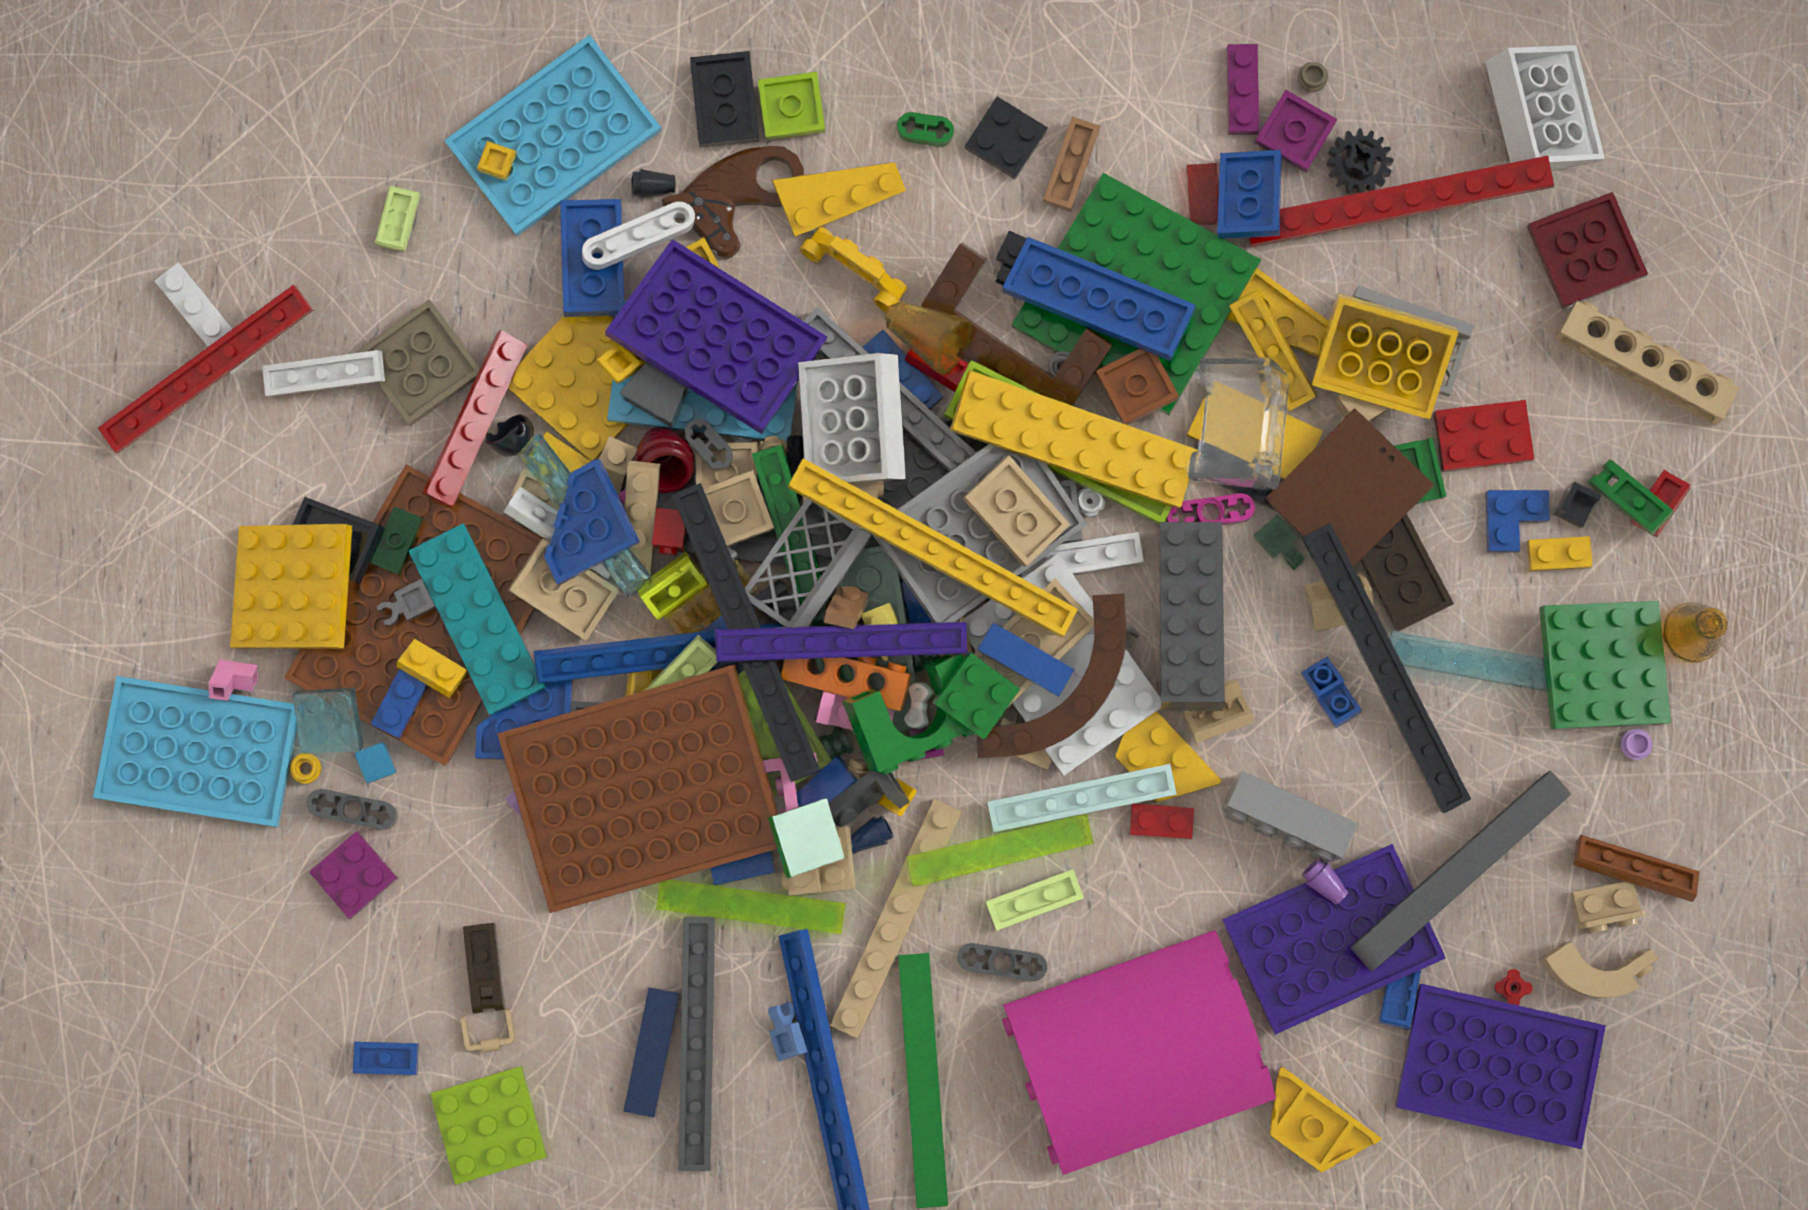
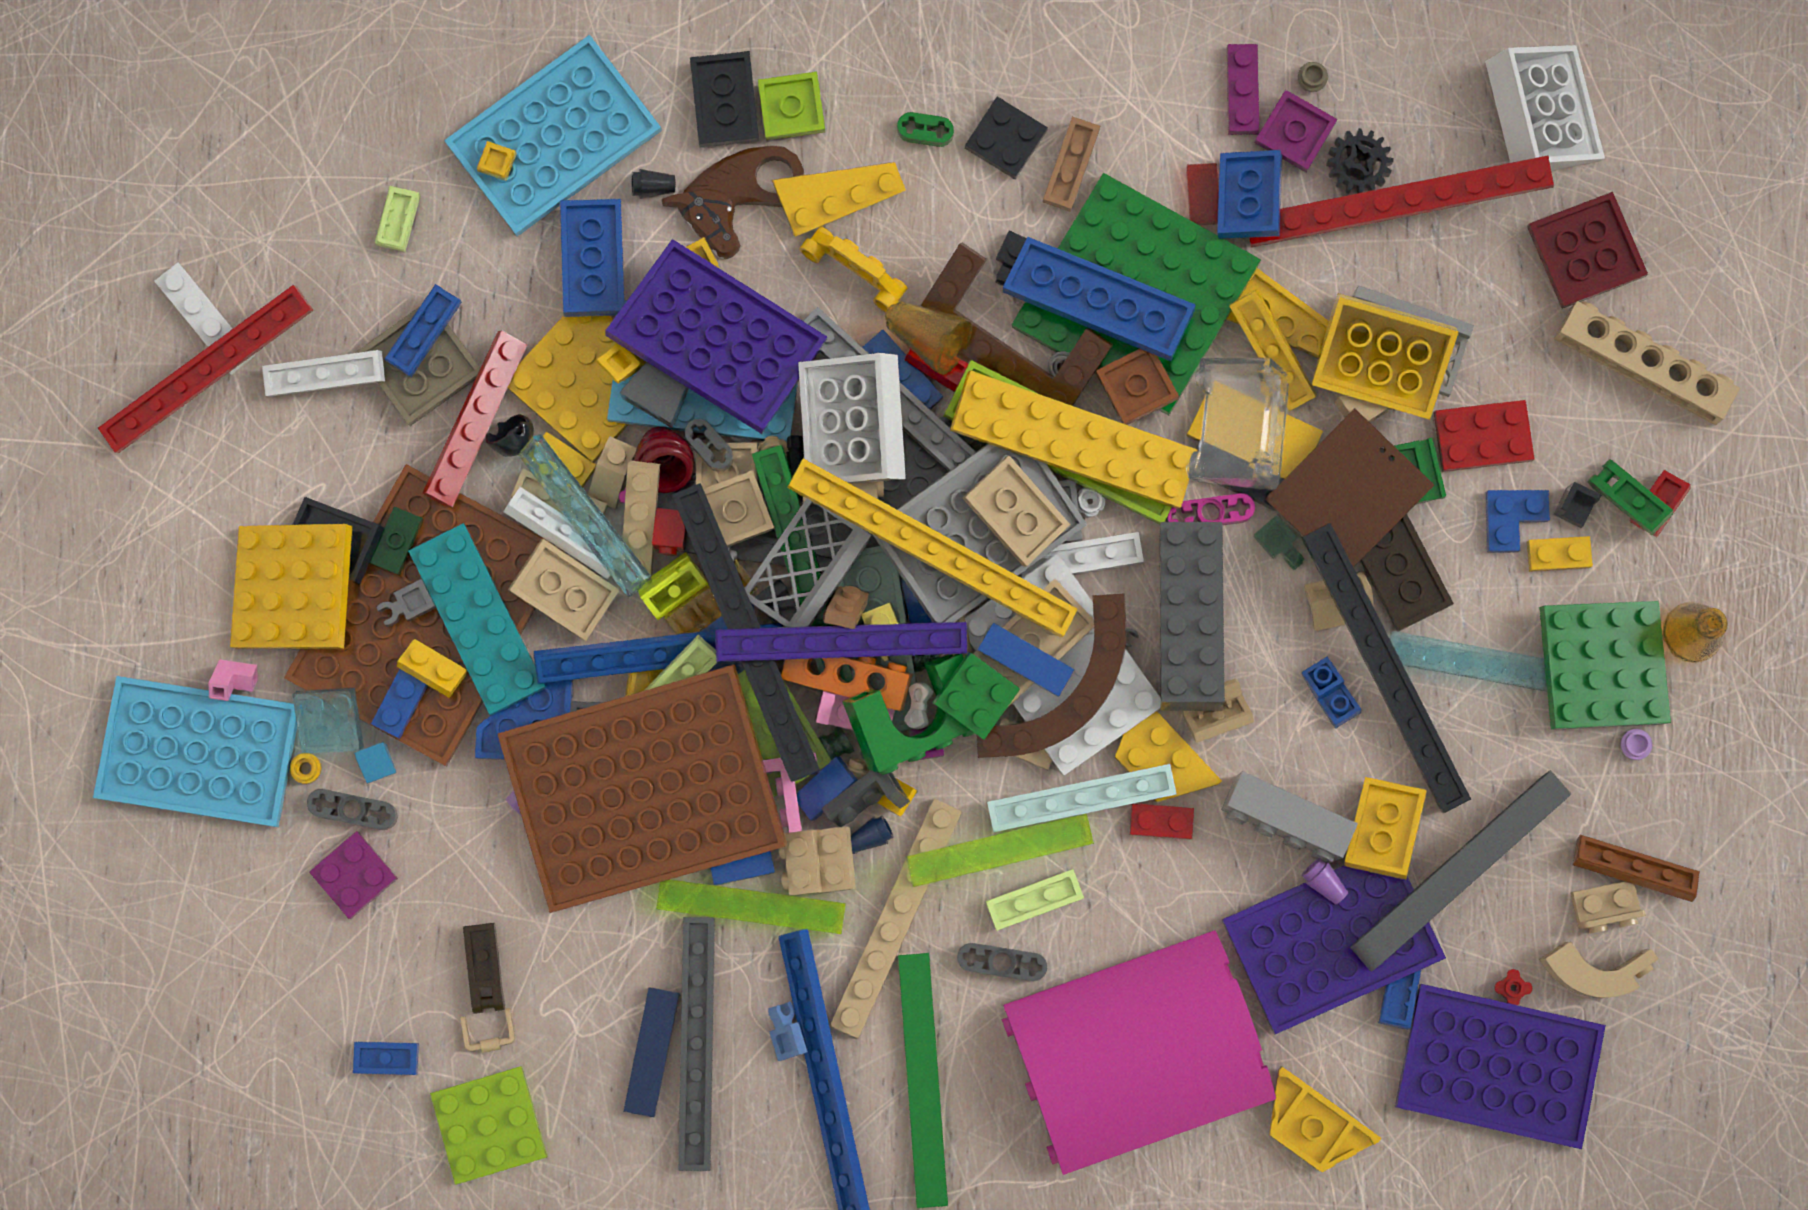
blue plate [544,459,640,584] -> none
white plate [582,202,695,270] -> none
tile [768,798,845,878] -> none
none -> blue tile [384,284,462,377]
none -> yellow plate [1345,777,1427,880]

